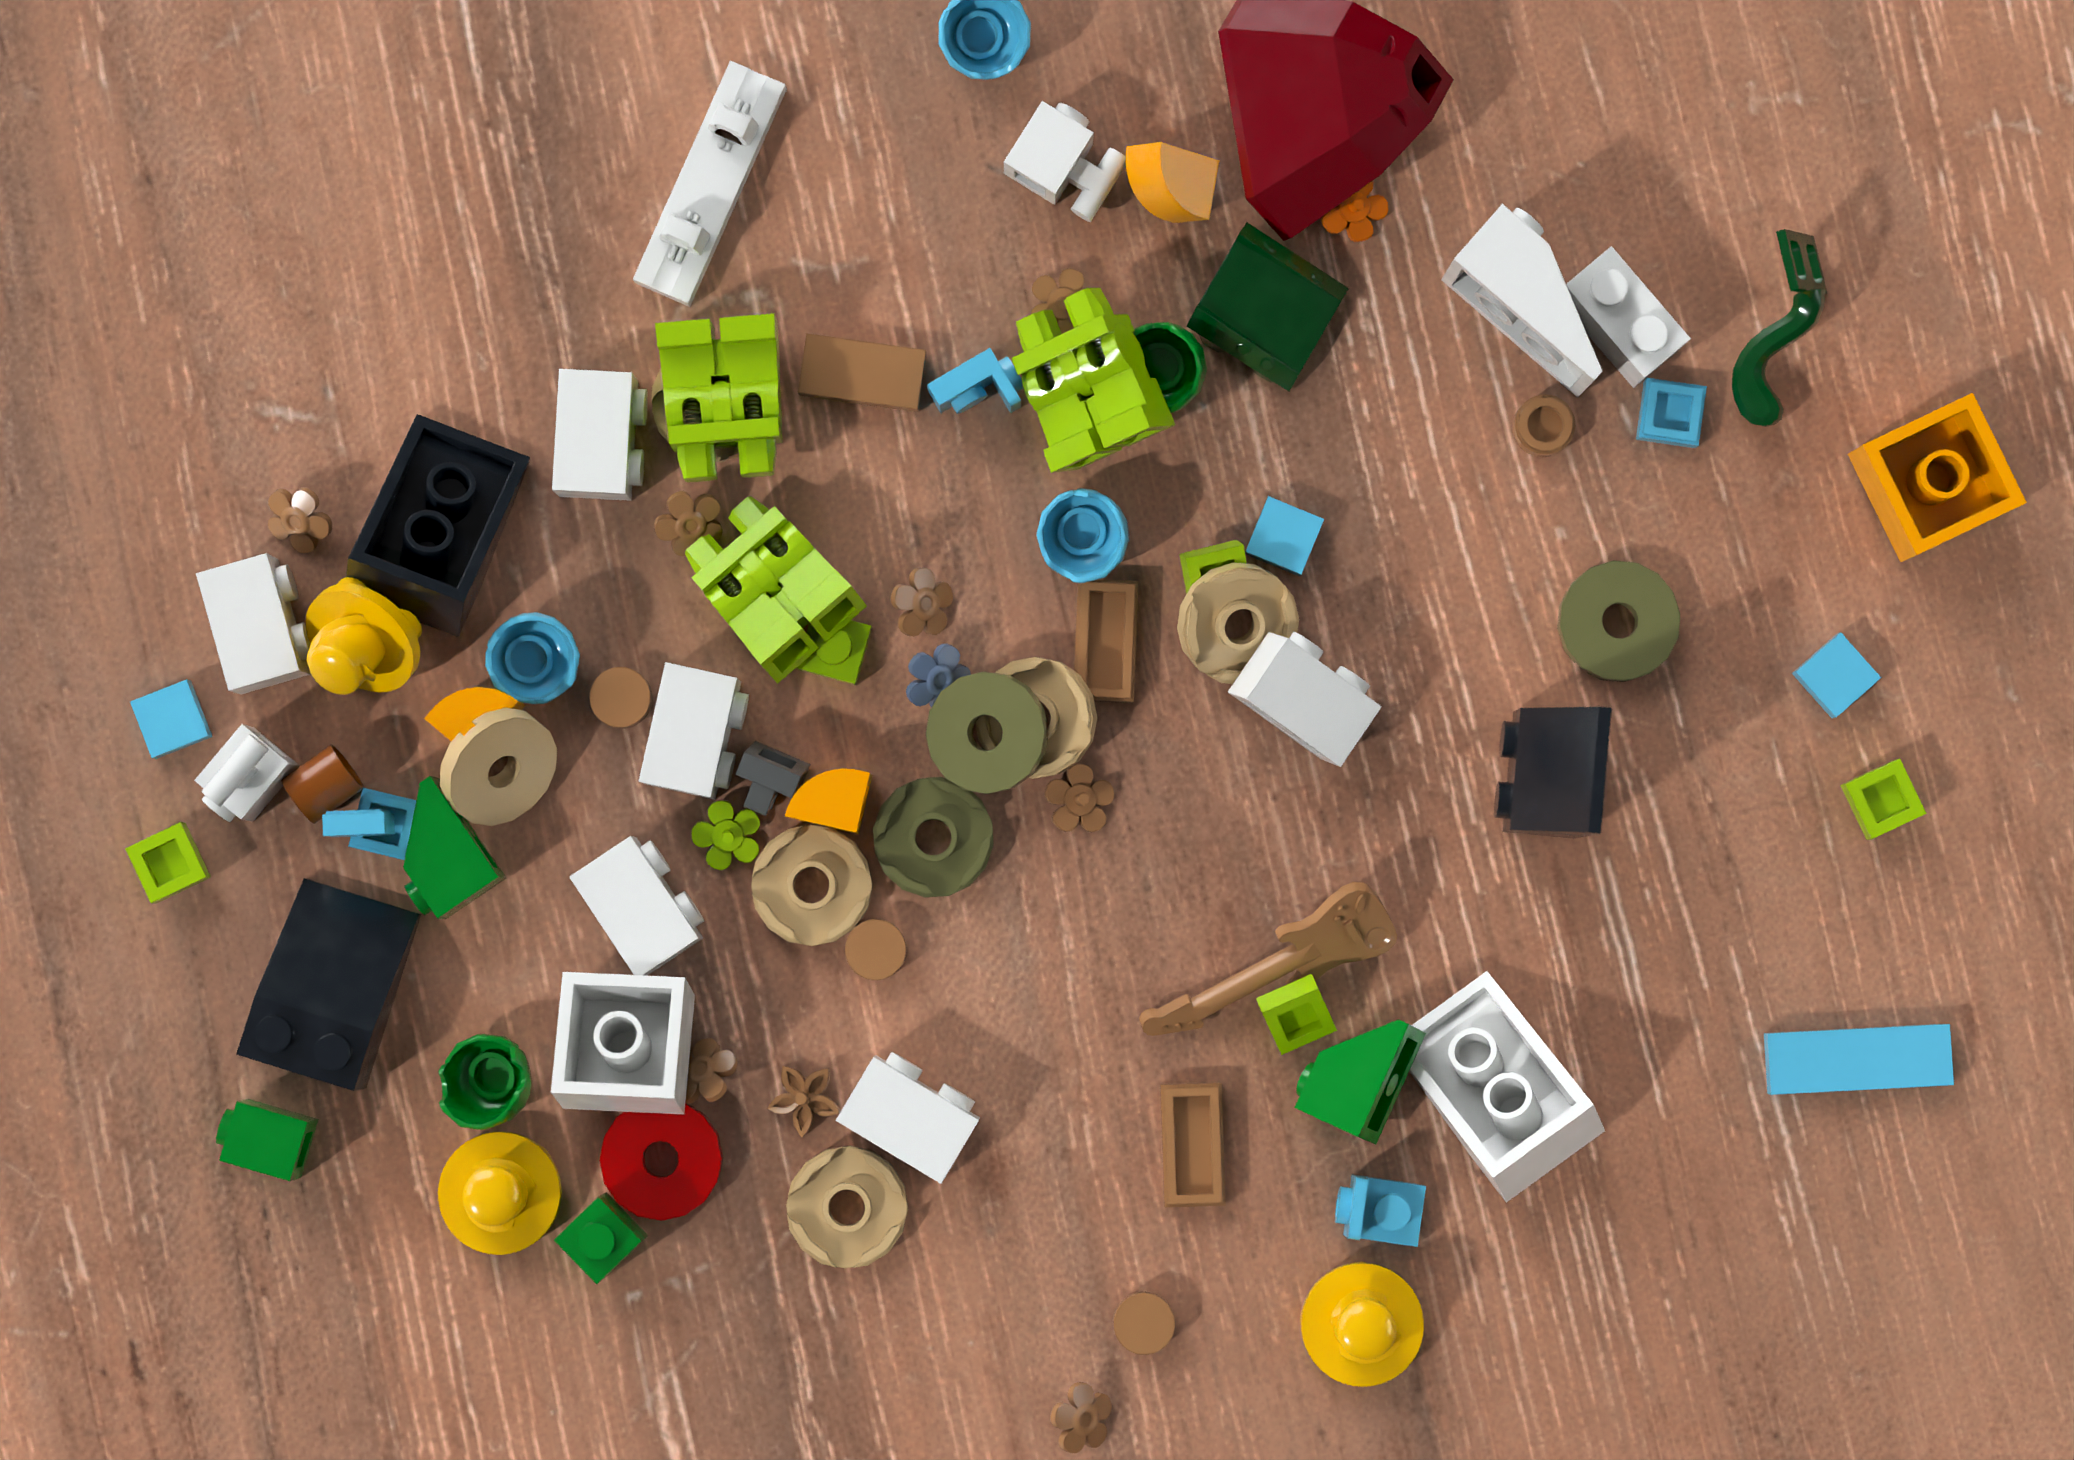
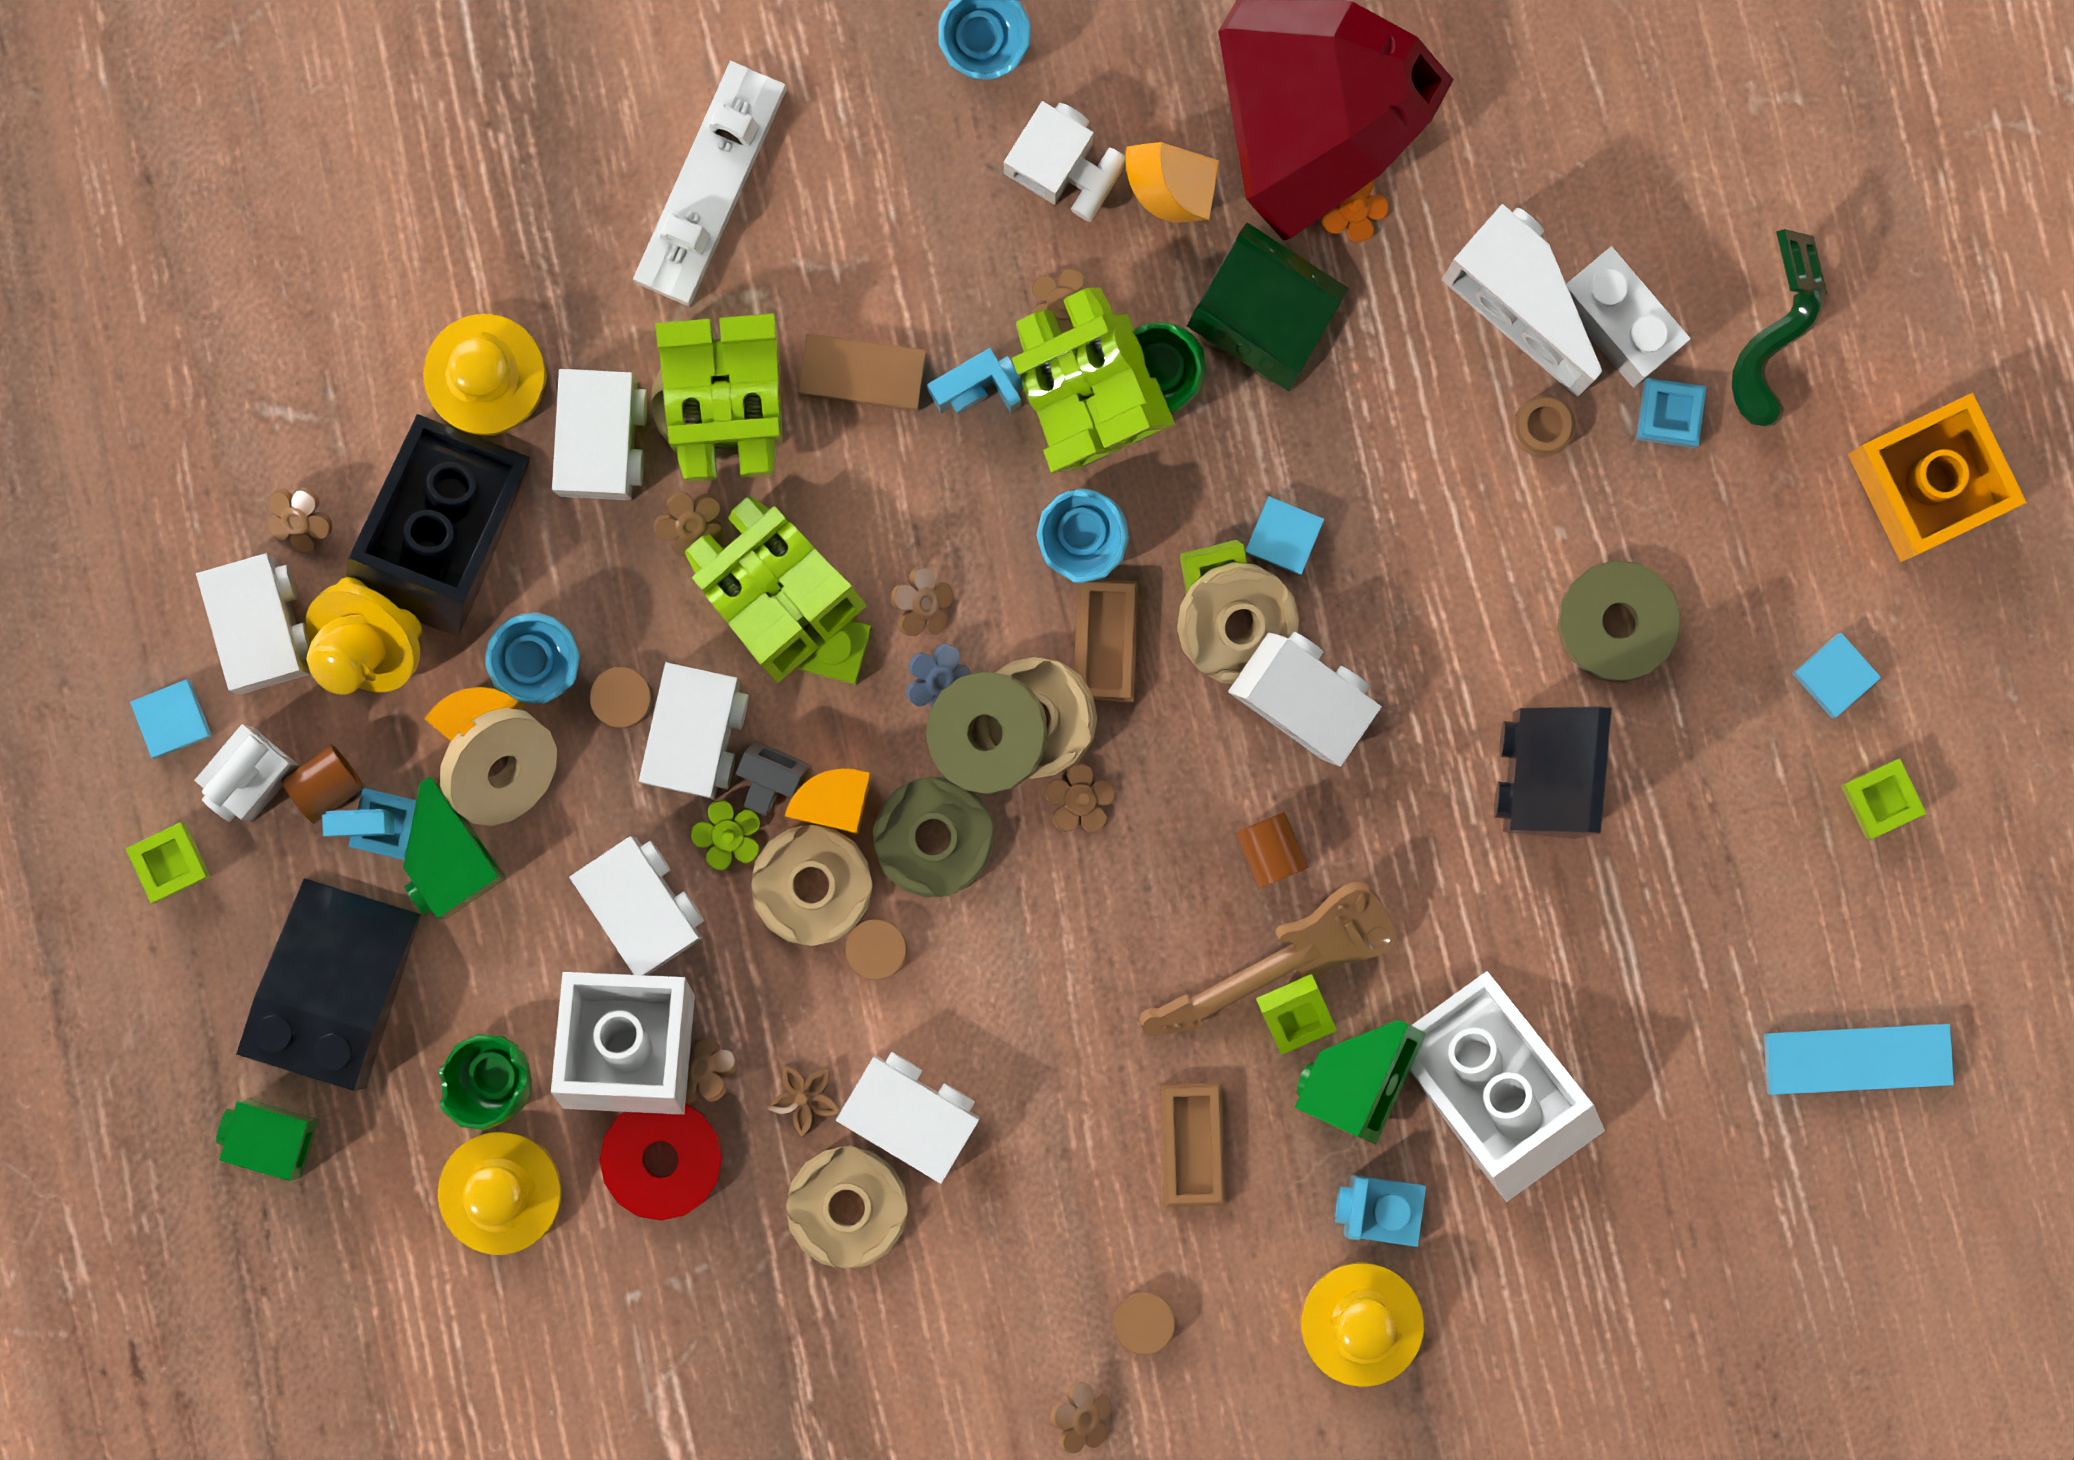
green brick [554,1192,648,1285] -> none
none -> yellow plate [423,314,547,437]
none -> dark orange beam [1235,812,1309,889]

